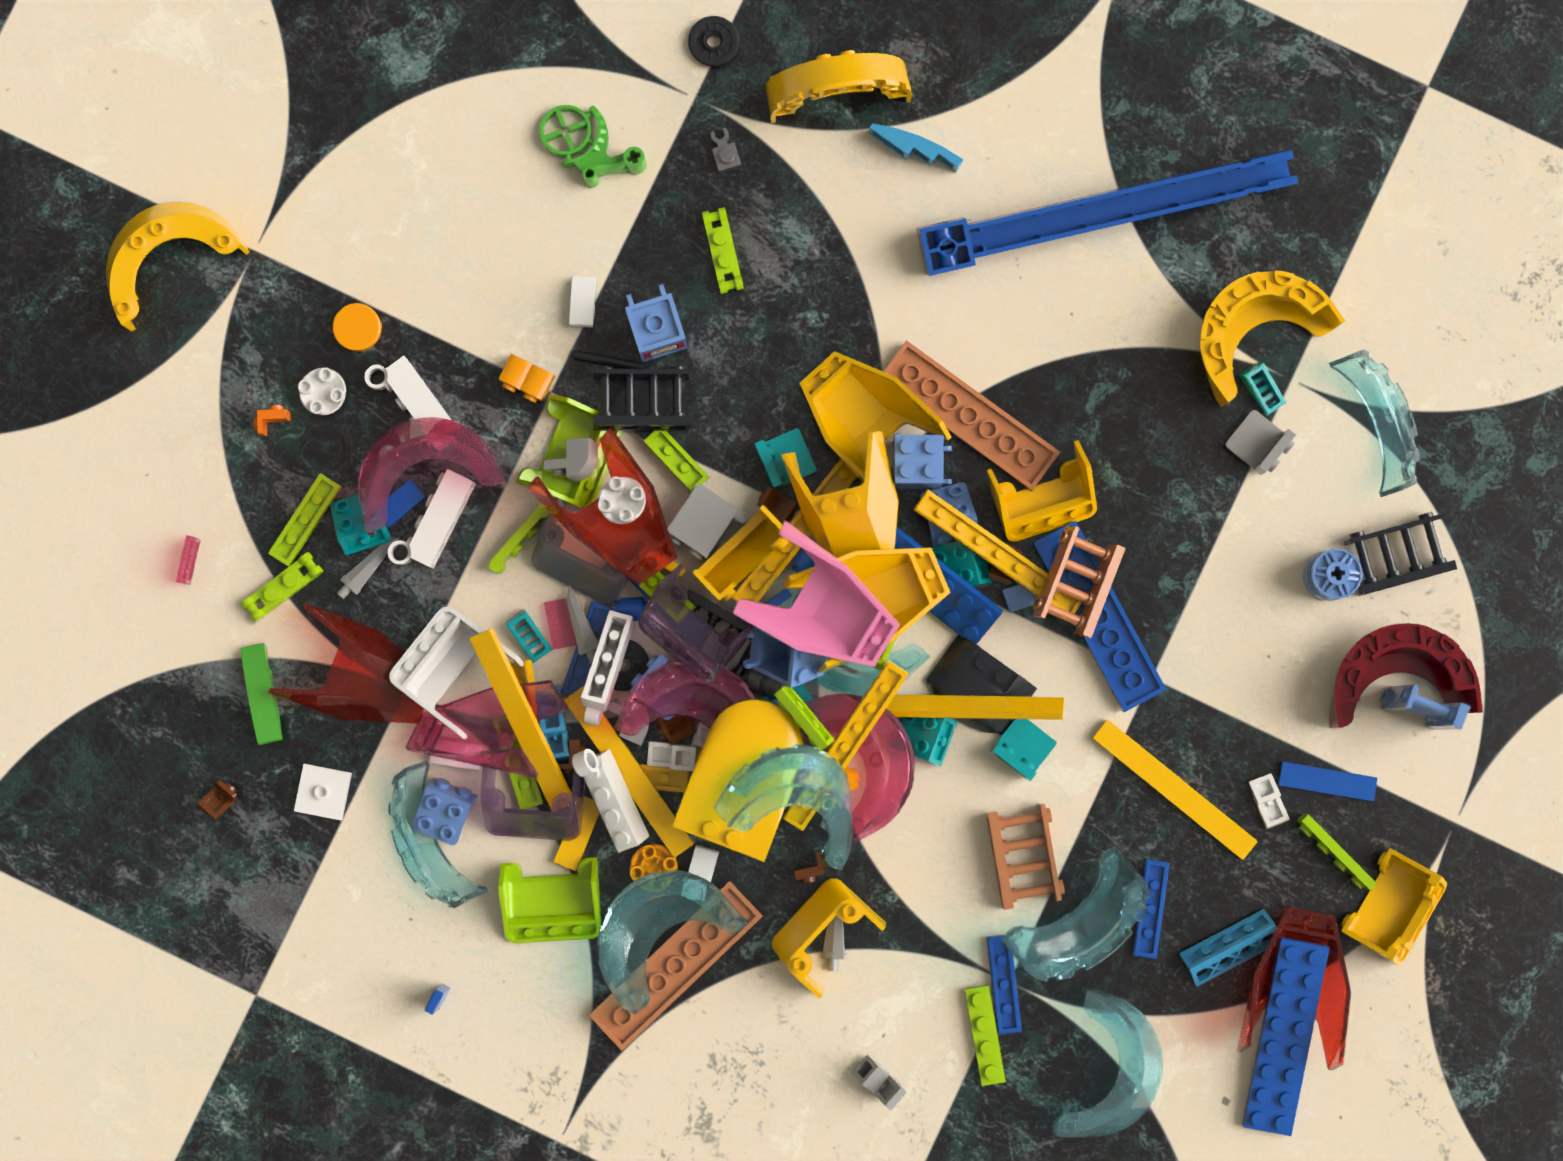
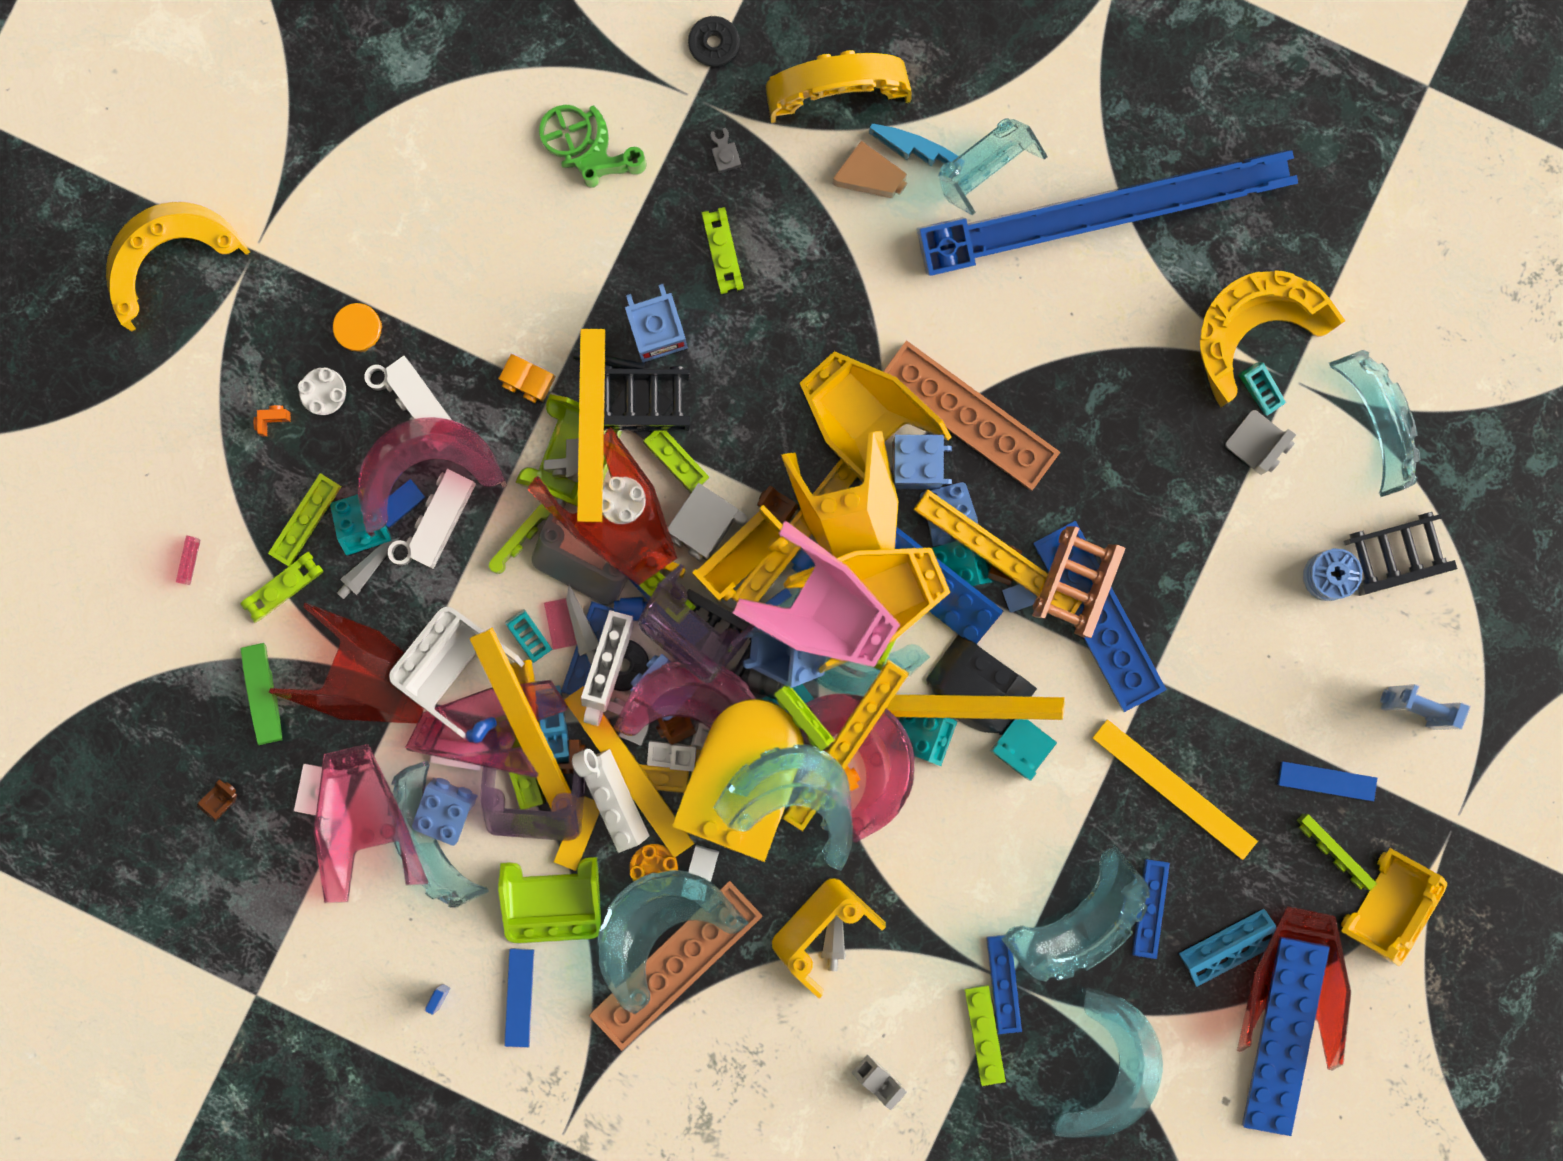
white slope [569,276,597,328] -> none
teal bracket [755,428,817,489] -> none
reddish brown bracket [794,850,828,884] -> none
nougat fence [986,804,1065,910] -> none
yellow windscreen [987,440,1097,542] -> none
white slope [1249,773,1290,830] -> none
dark red windscreen [1329,623,1483,728] -> none
none -> clear pink windscreen [314,744,429,903]
none -> blue arm [466,717,497,743]
none -> blue tile [505,948,535,1048]
none -> yellow tile [577,329,605,522]
none -> medium nougat slope [833,141,908,198]
none -> clear light blue windscreen [938,118,1048,215]

